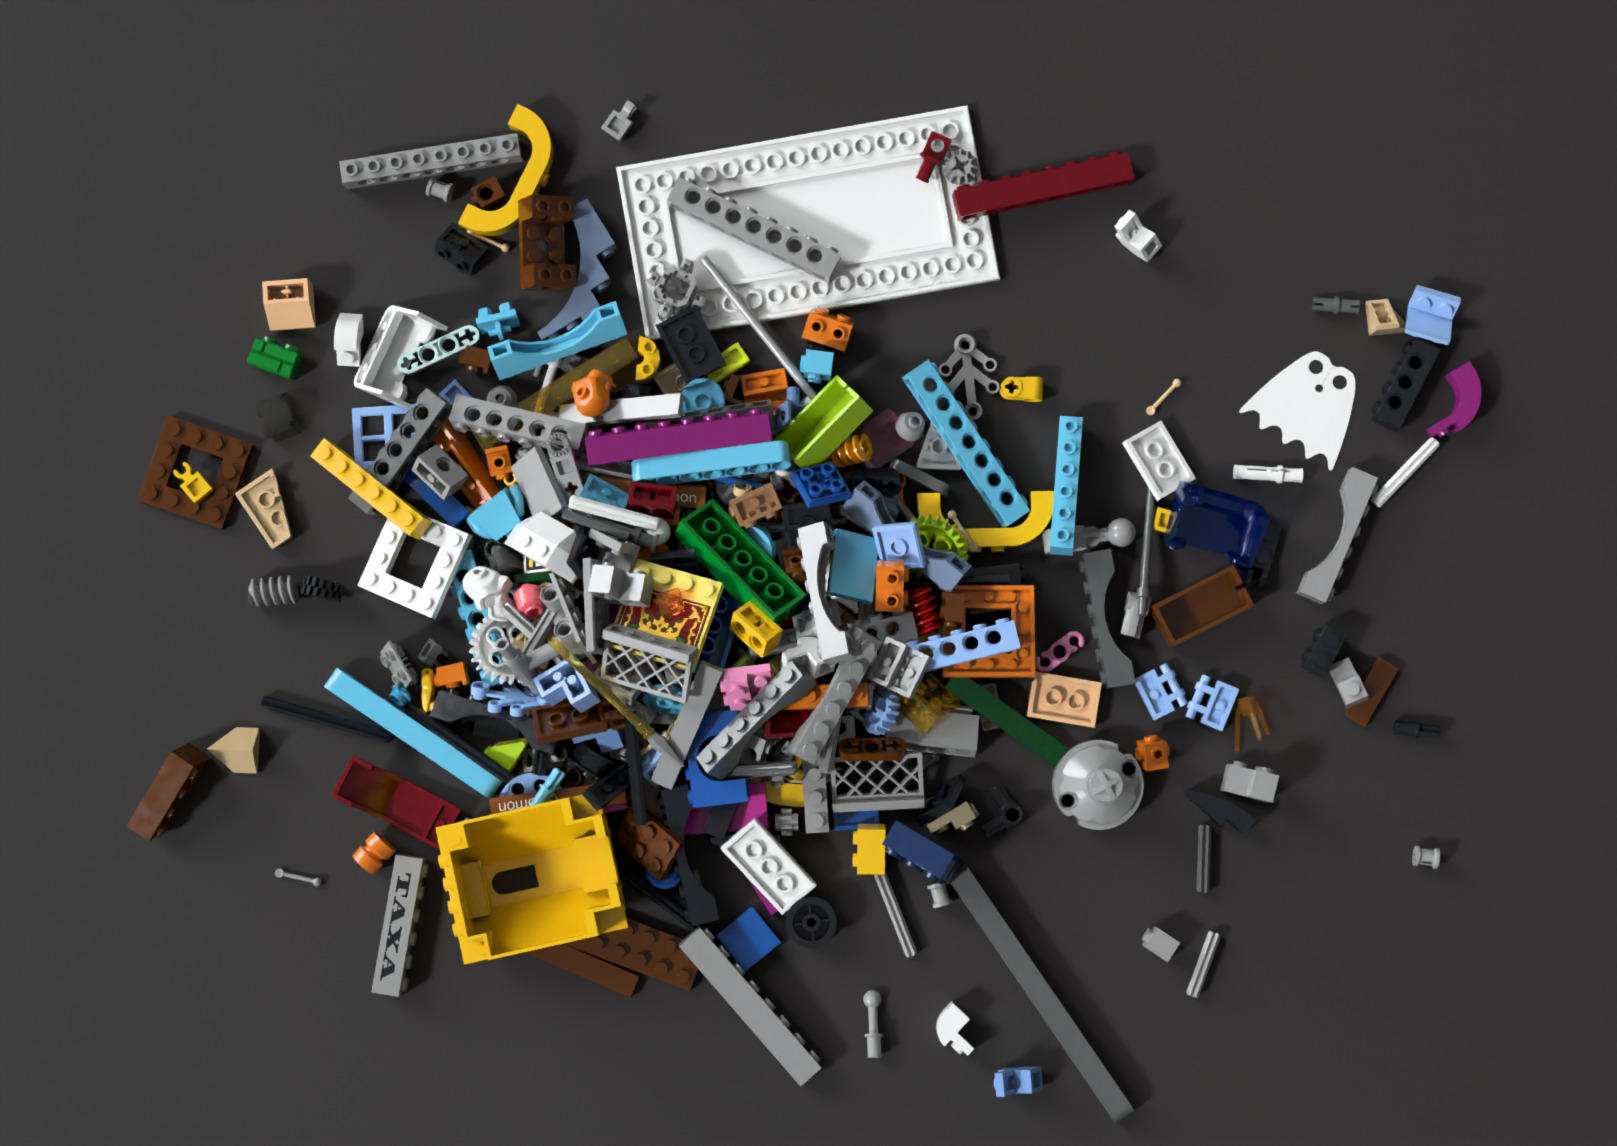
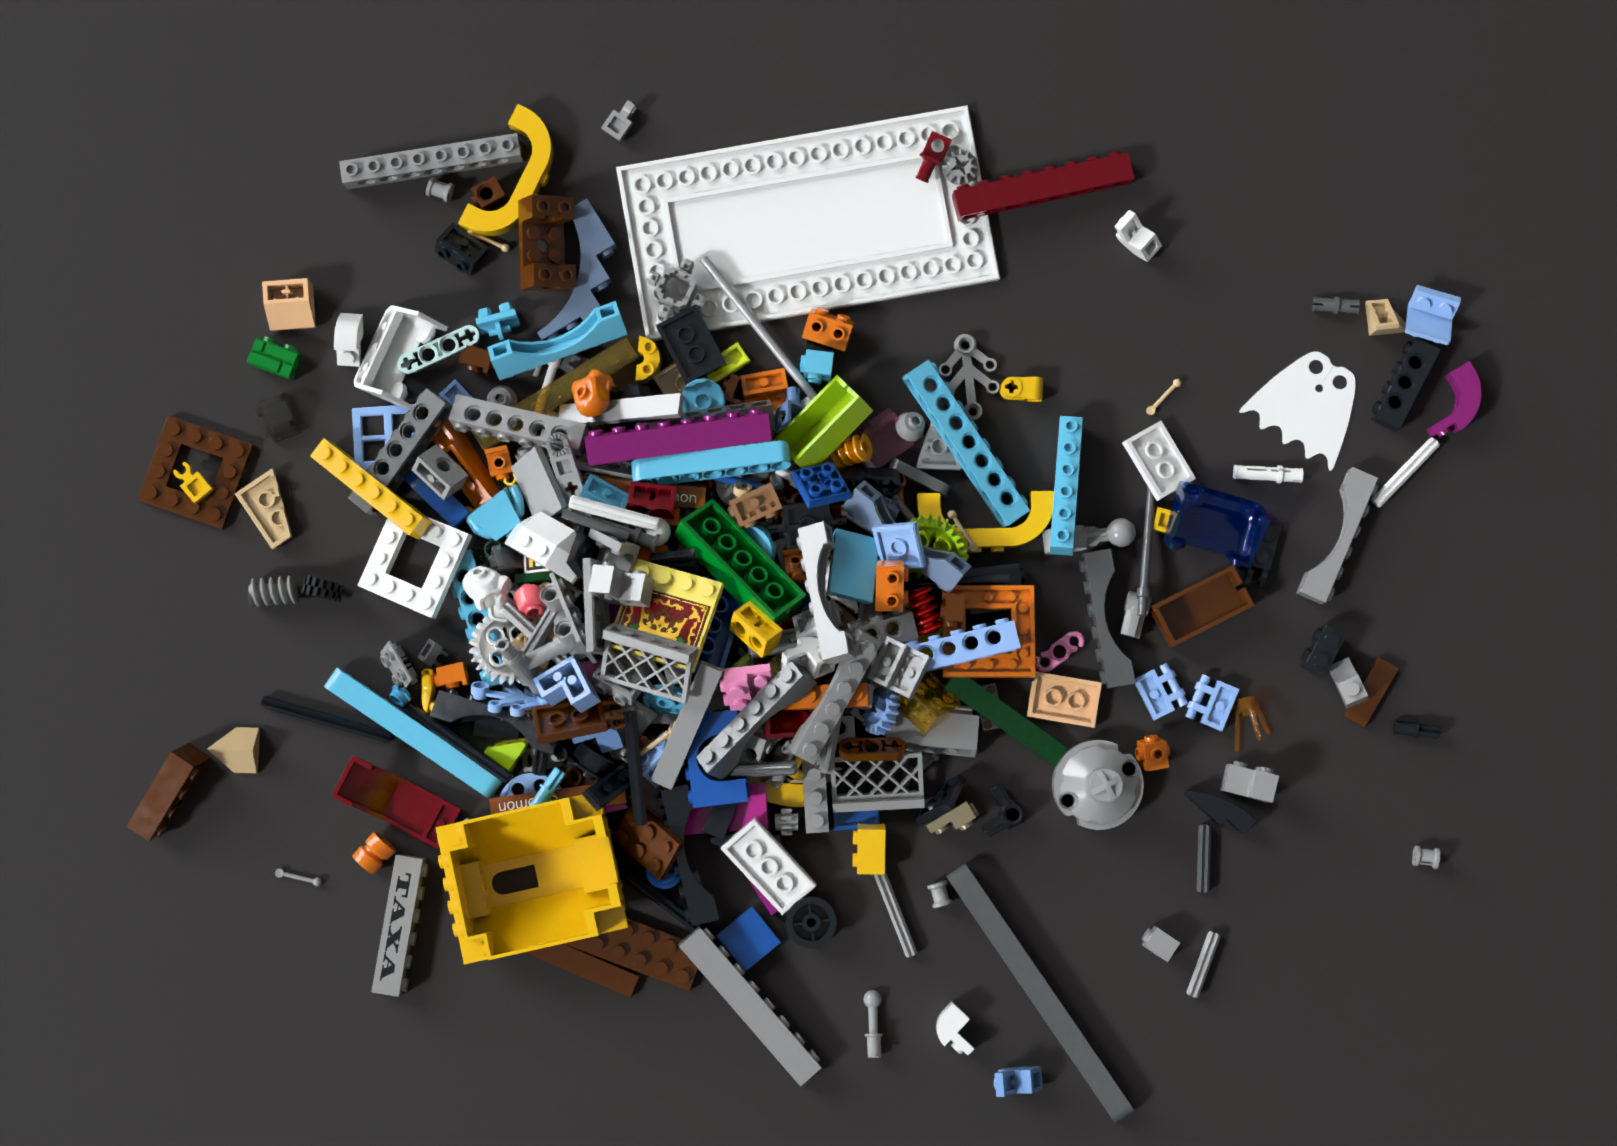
clear yellow piece [547,636,684,767] -> none
clear orange plate [656,587,686,618] -> none
light grey brick [667,177,841,283] -> none
dark blue piece [882,820,964,885] -> none

